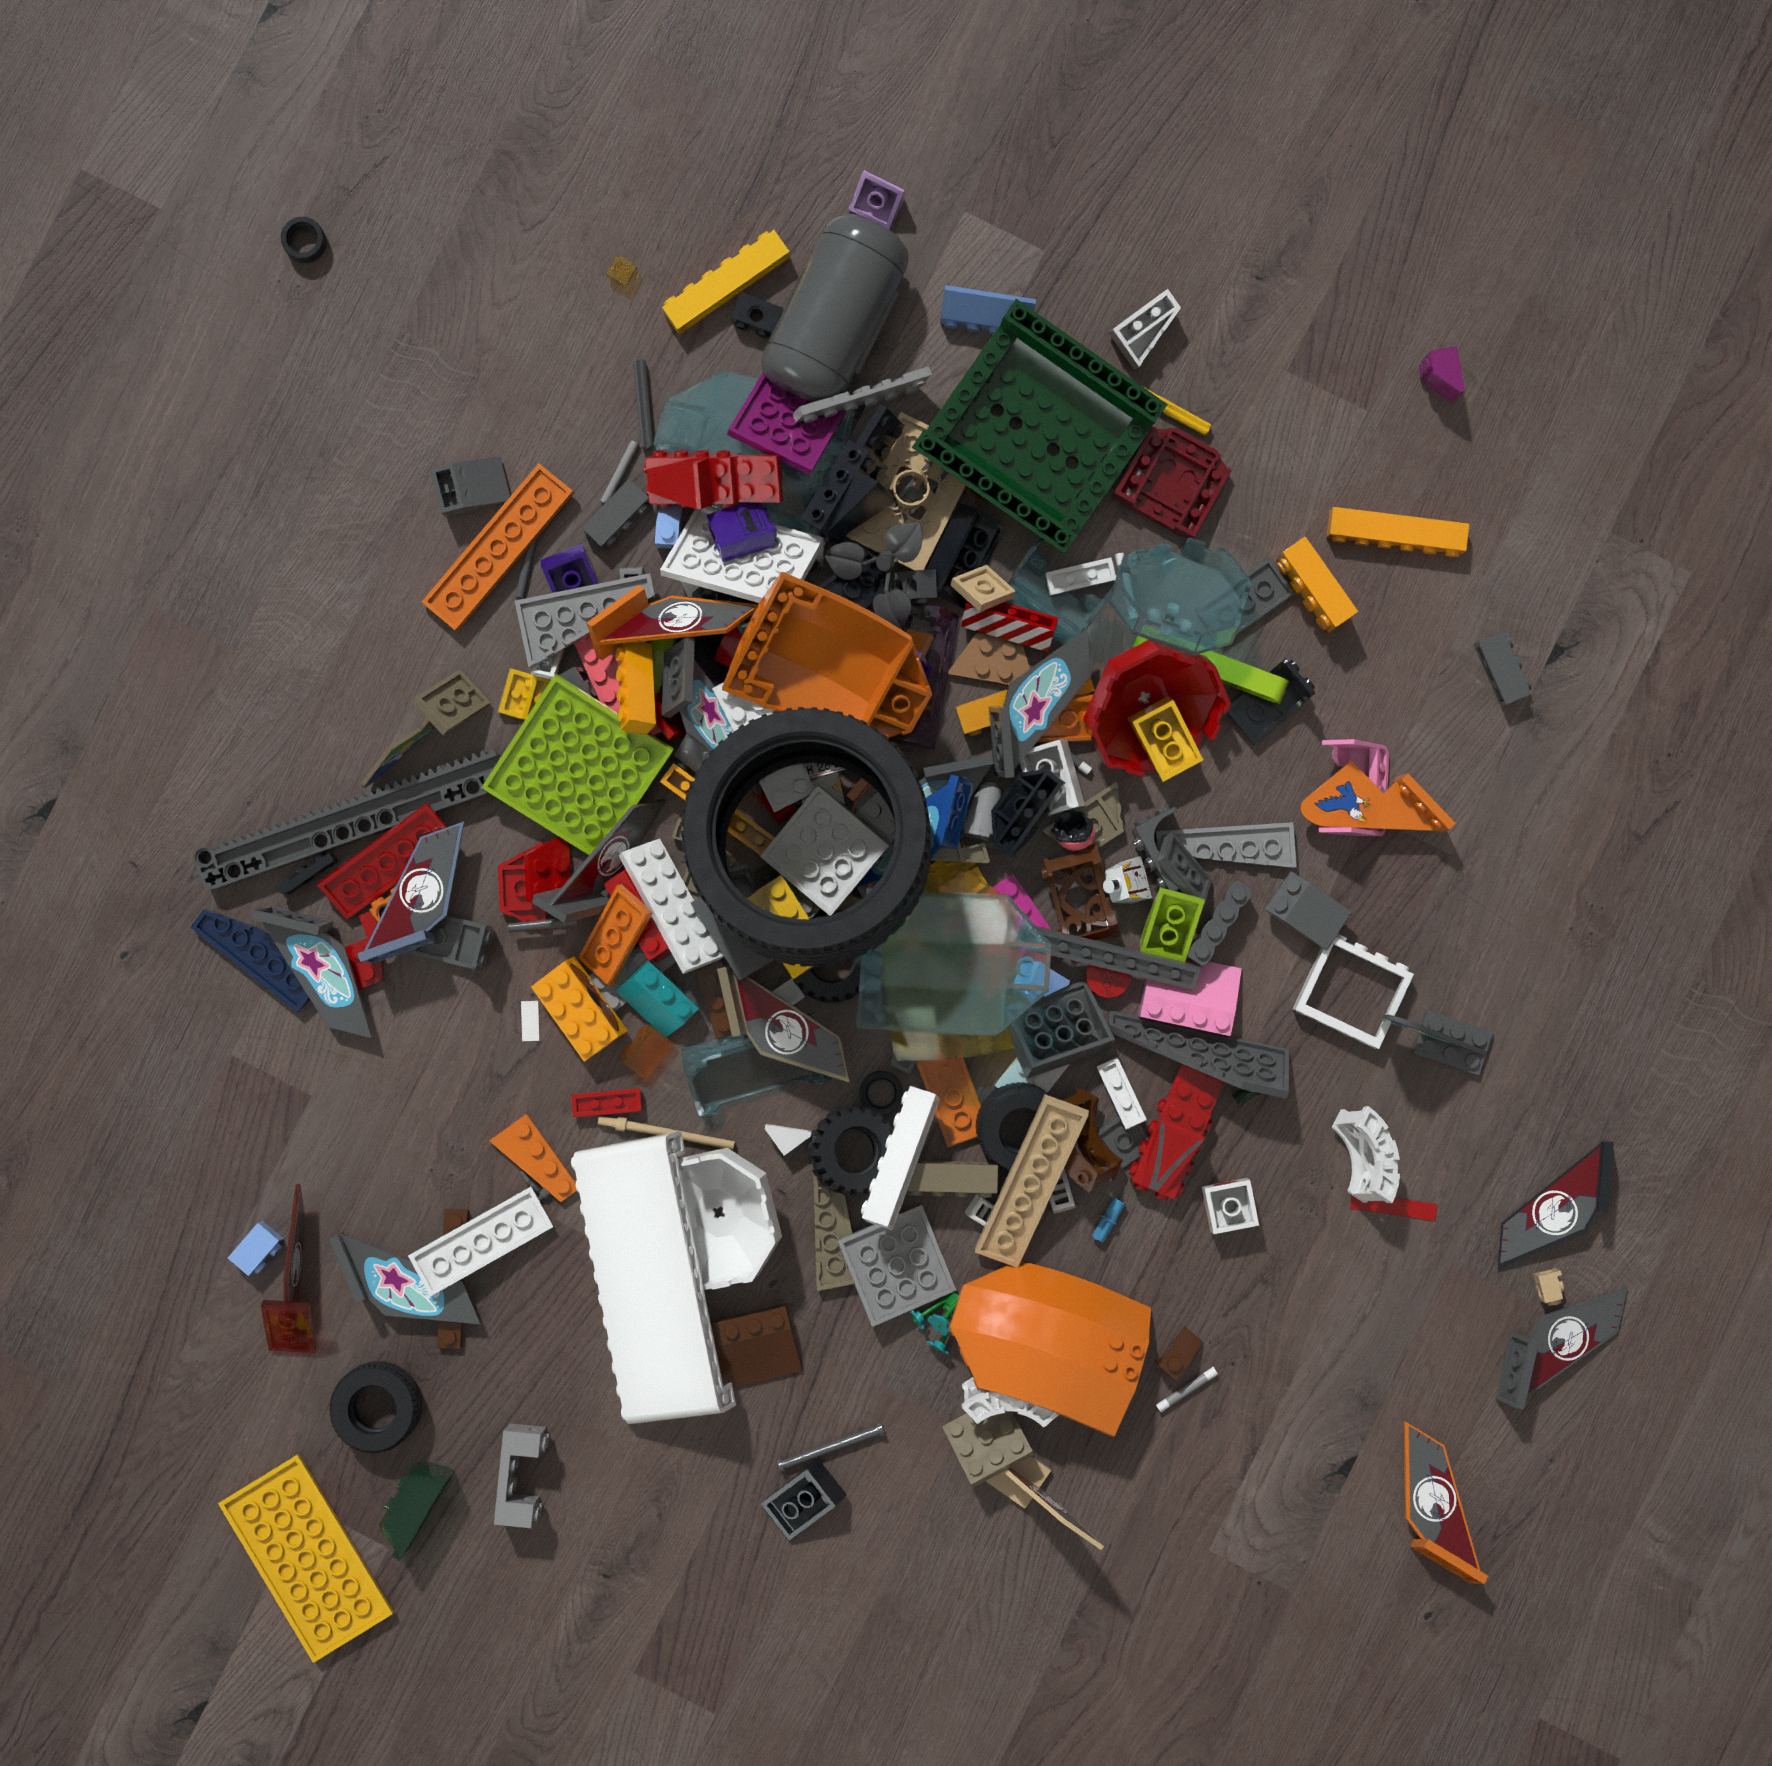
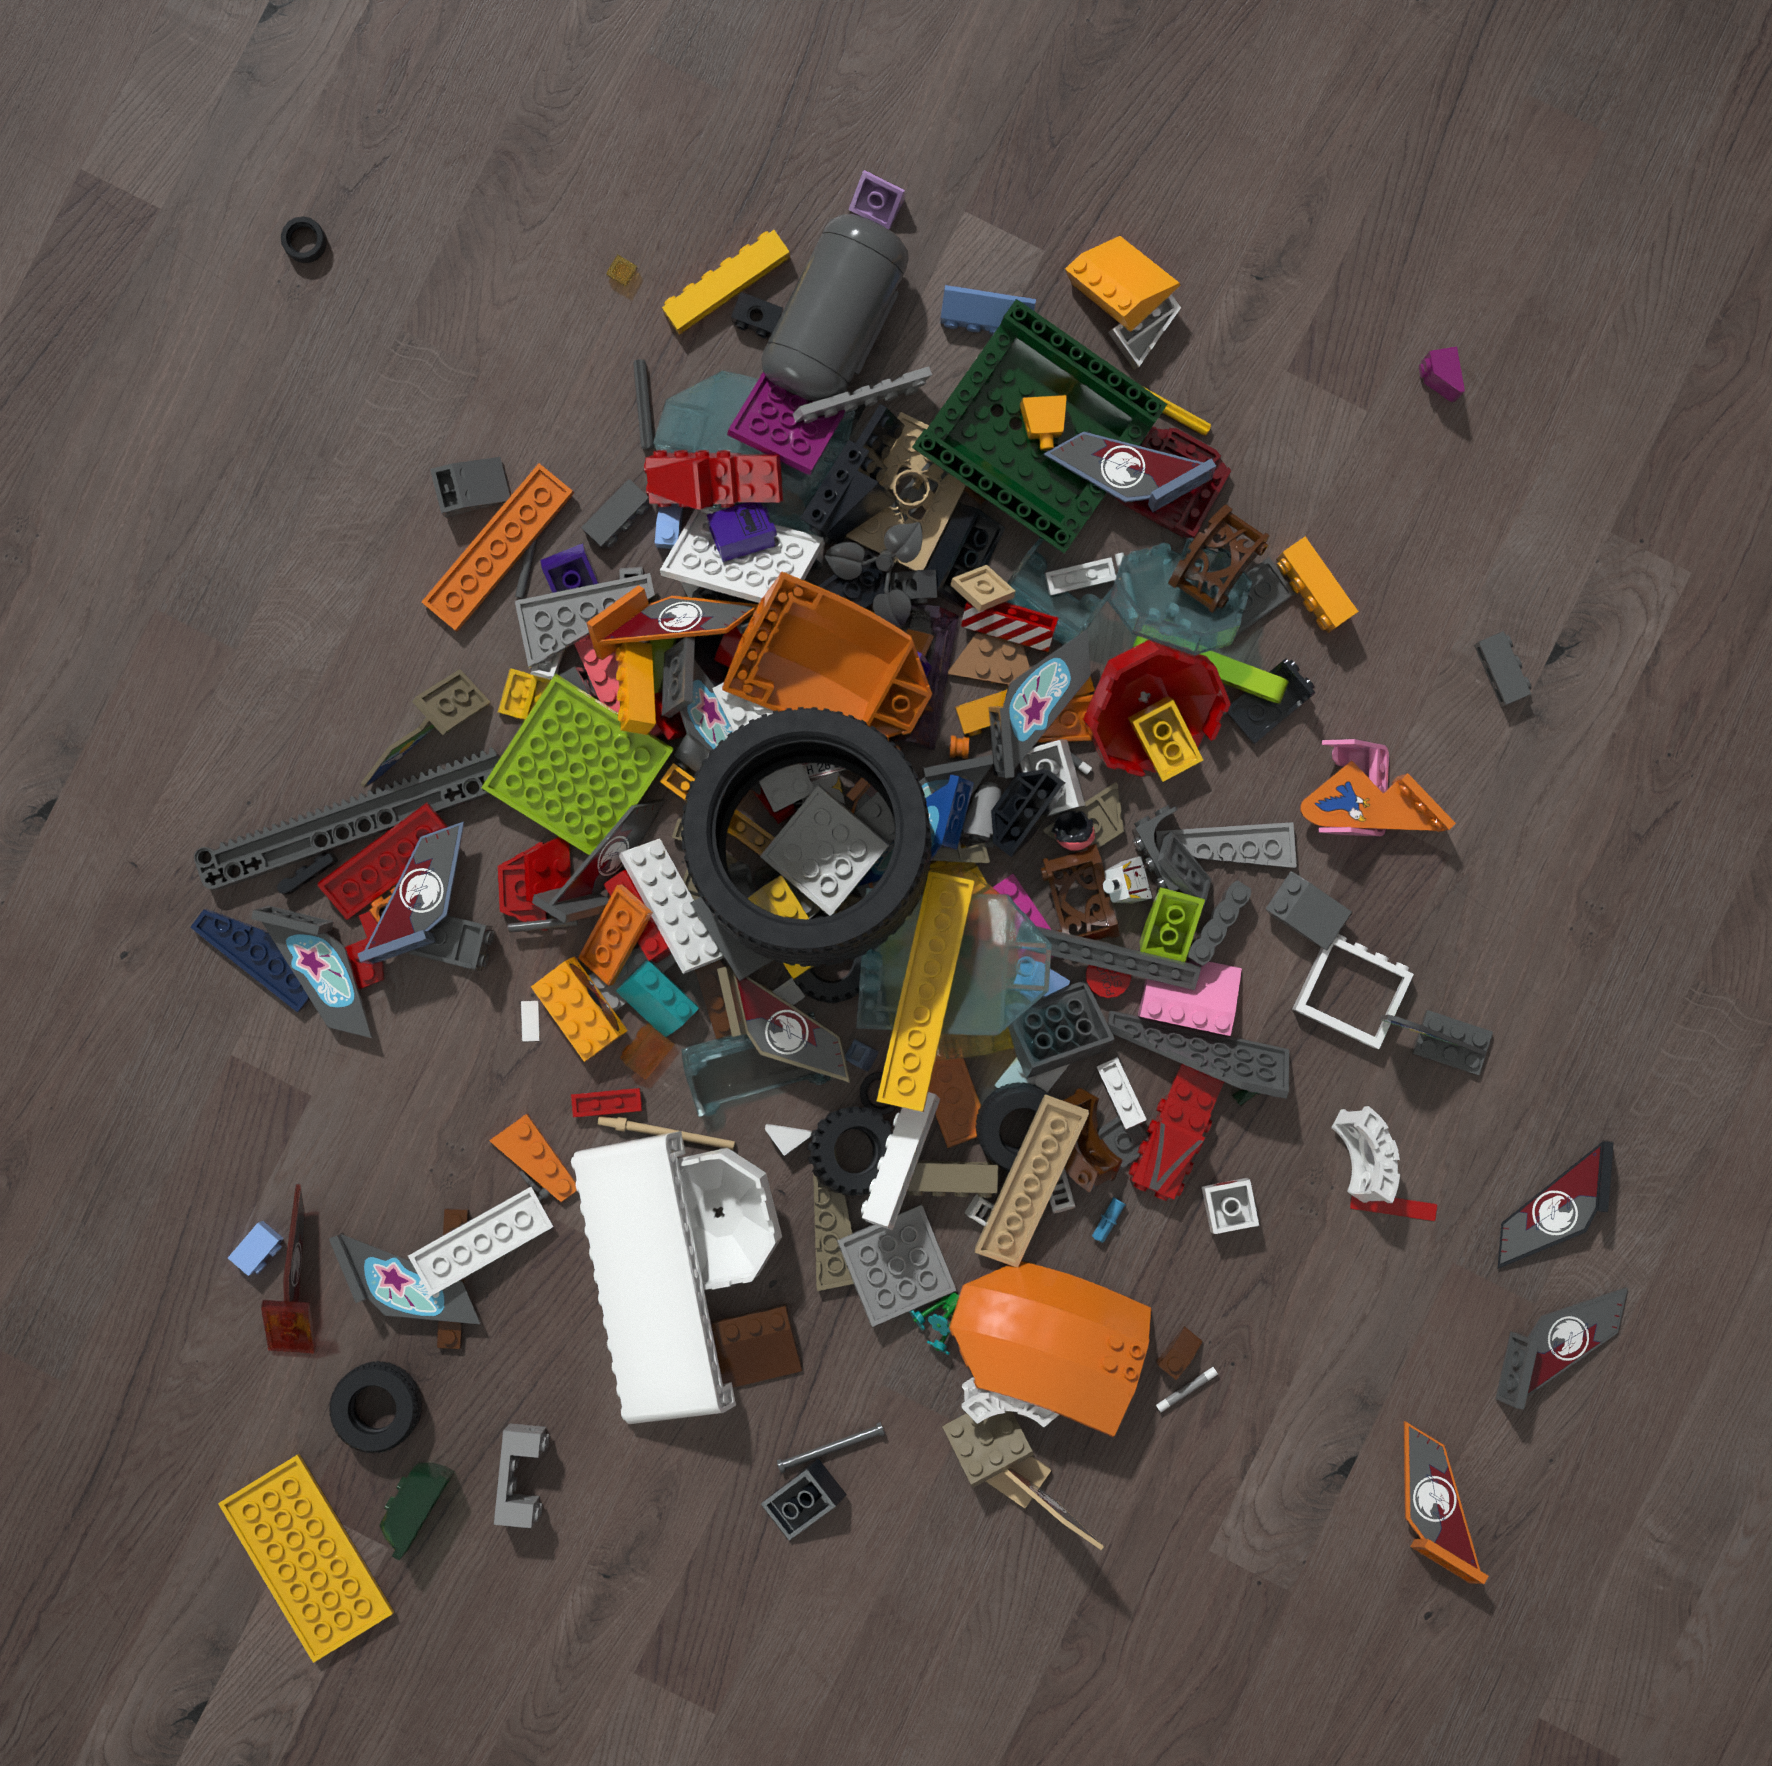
light grey bar [600,440,639,504] -> none
light orange brick [1326,507,1469,557] -> none
tan brick [1533,1268,1564,1305] -> none
none -> sand blue slope [845,1039,879,1072]
none -> yellow plate [877,871,975,1112]
none -> orange wheel [950,735,969,759]
none -> light orange torso [1020,395,1066,451]
none -> piece [1044,432,1216,512]
none -> light orange slope [1065,236,1181,332]
none -> reddish brown fence [1168,504,1270,613]

